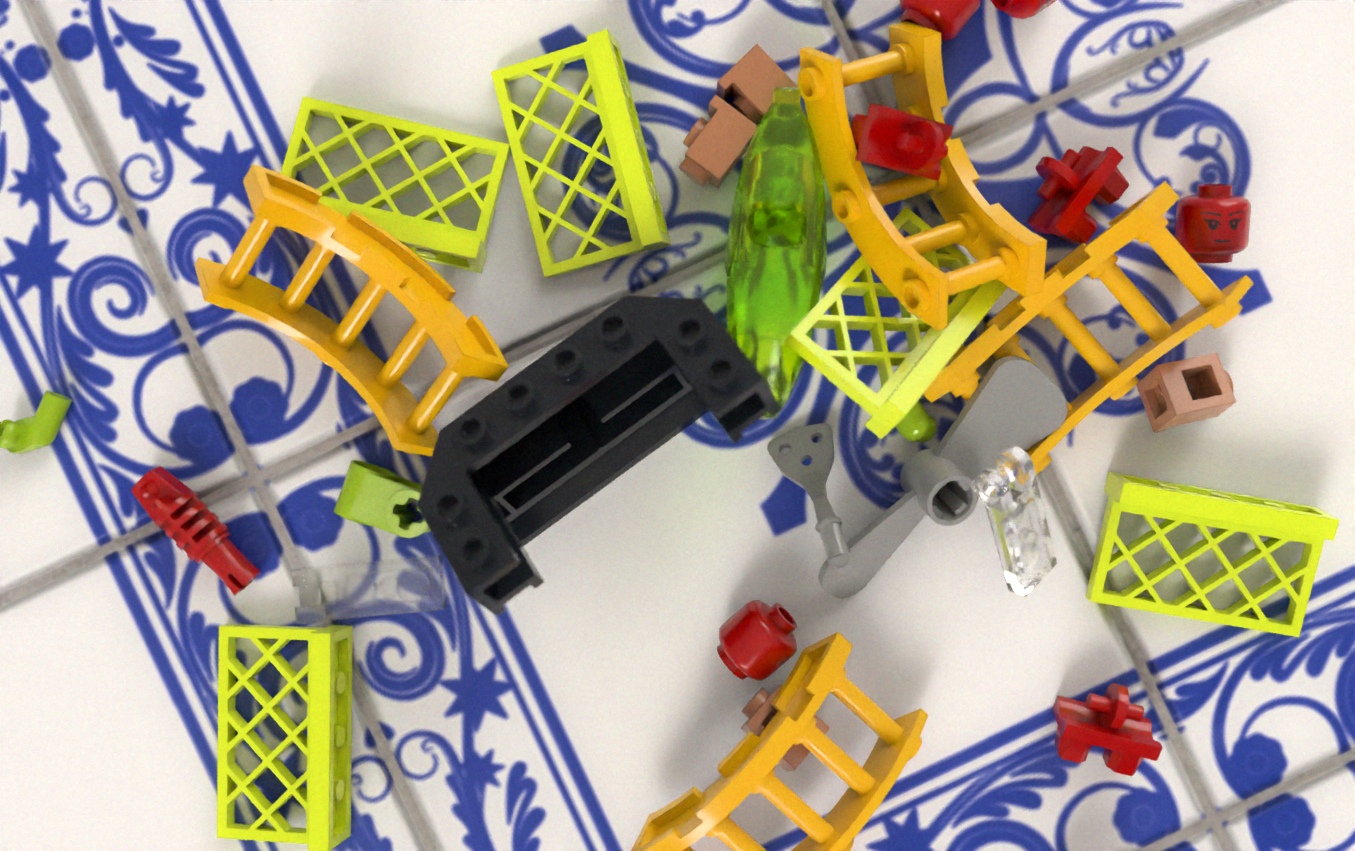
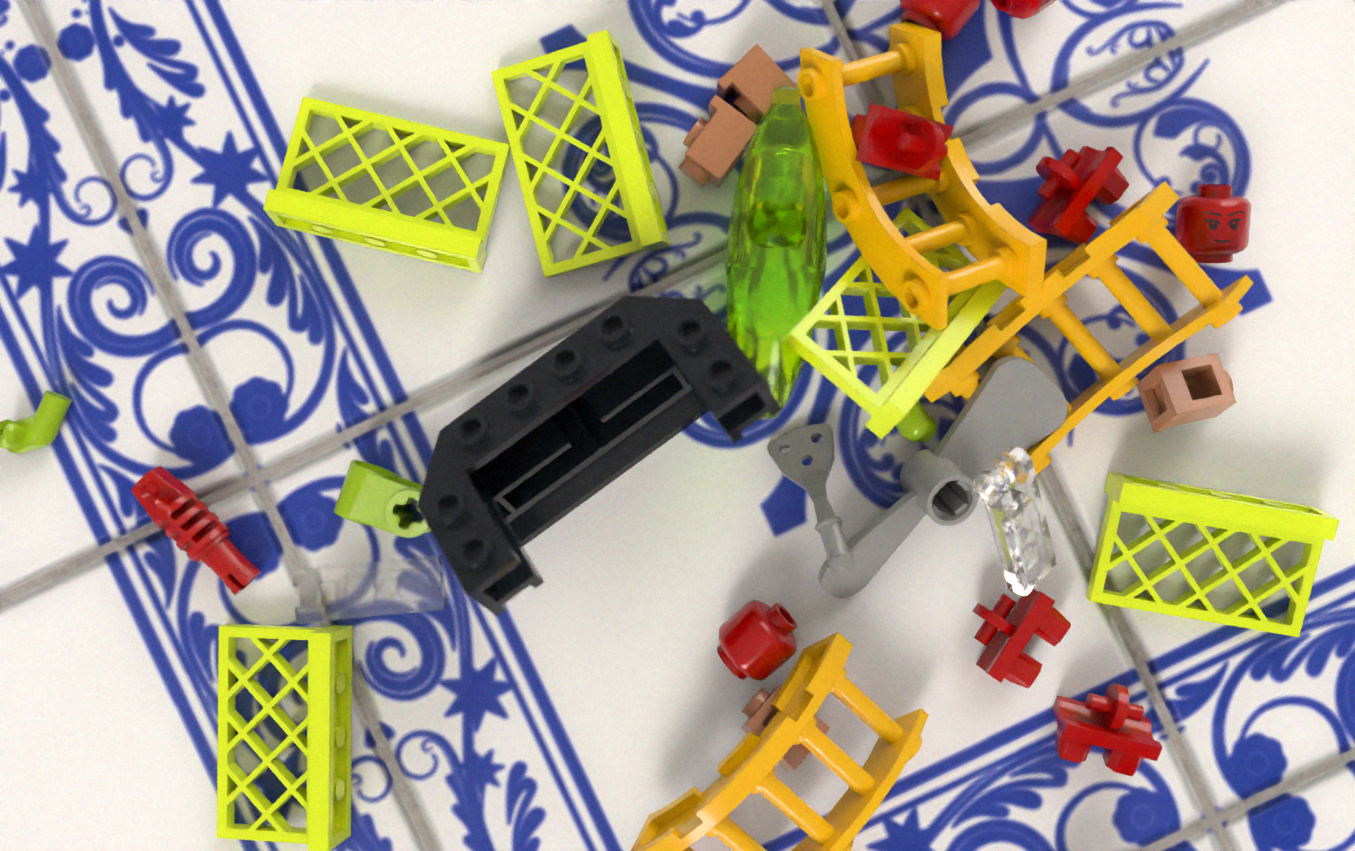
yellow fence [194,164,509,457] -> none
none -> red hips [972,586,1071,689]

